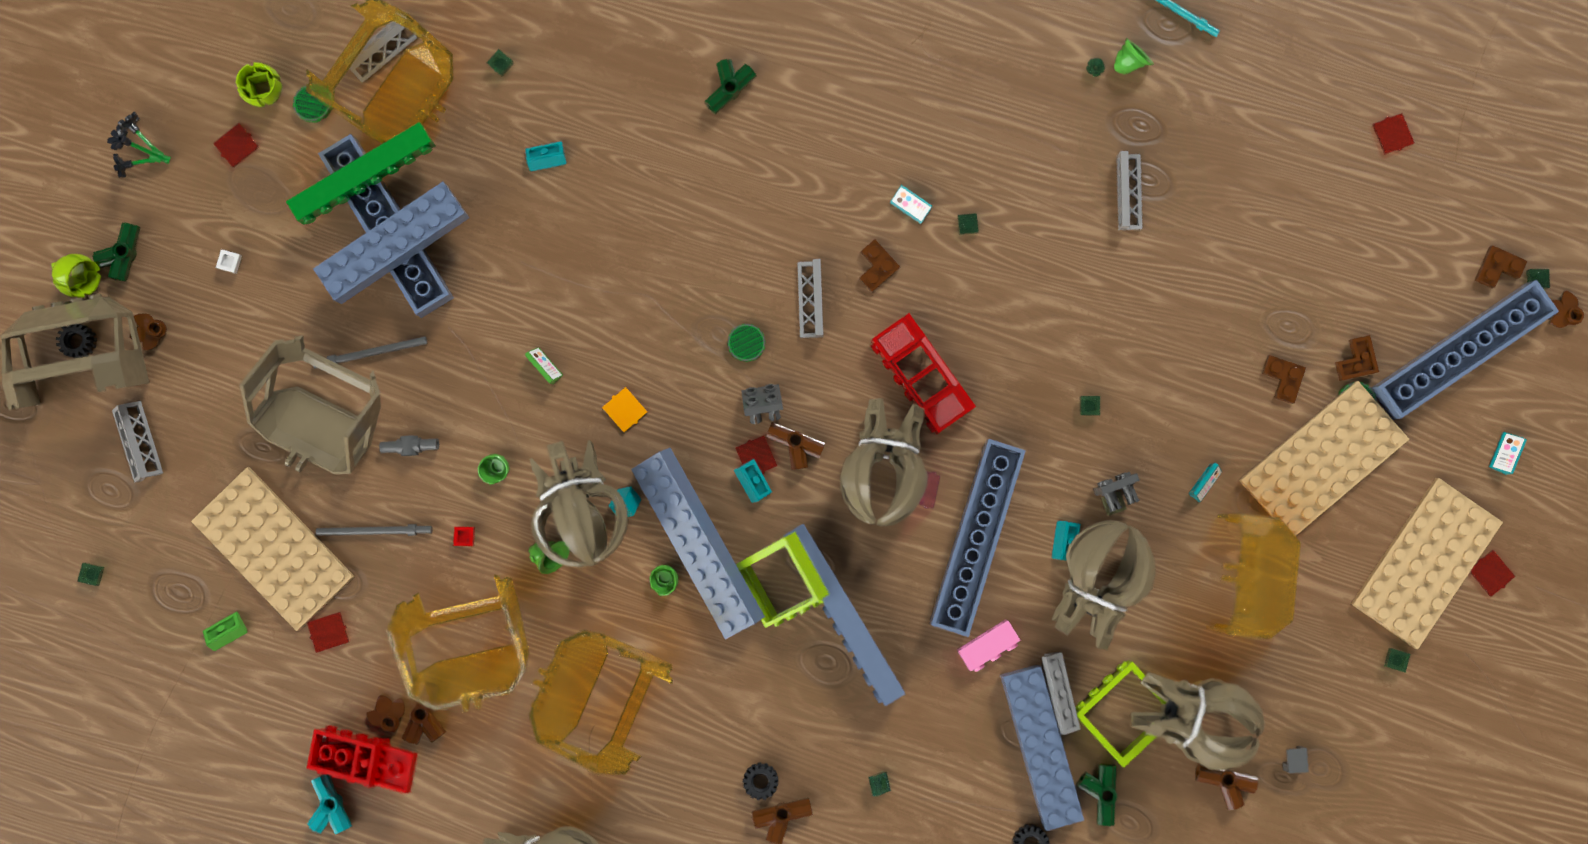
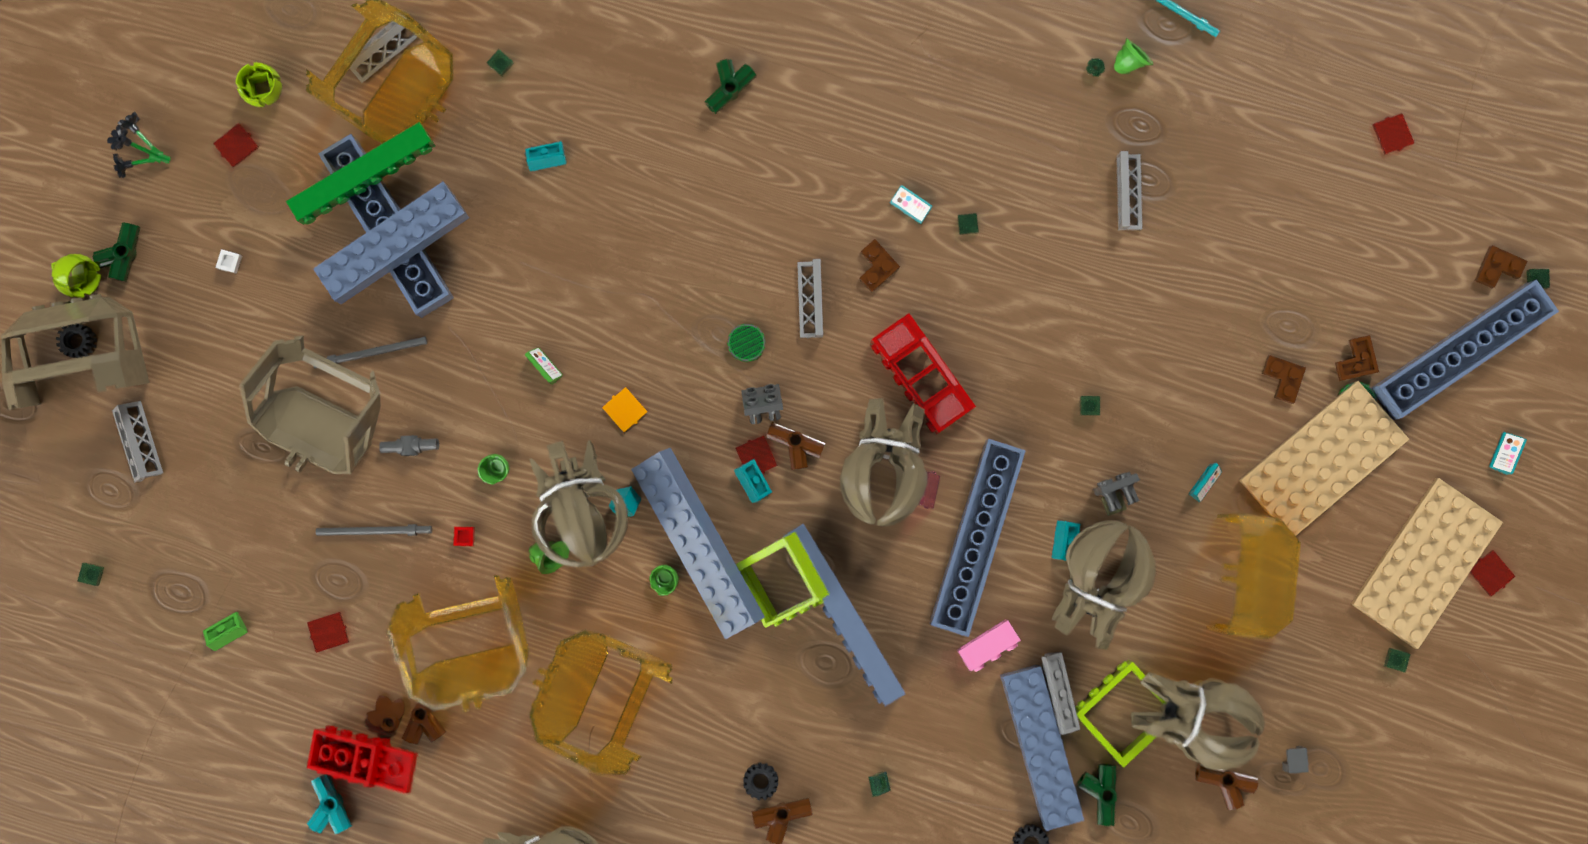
reddish brown plate [129,313,167,351] -> none
tan plate [191,467,355,631] -> none
tile [293,85,332,123] -> none
reddish brown plate [1550,291,1584,328] -> none

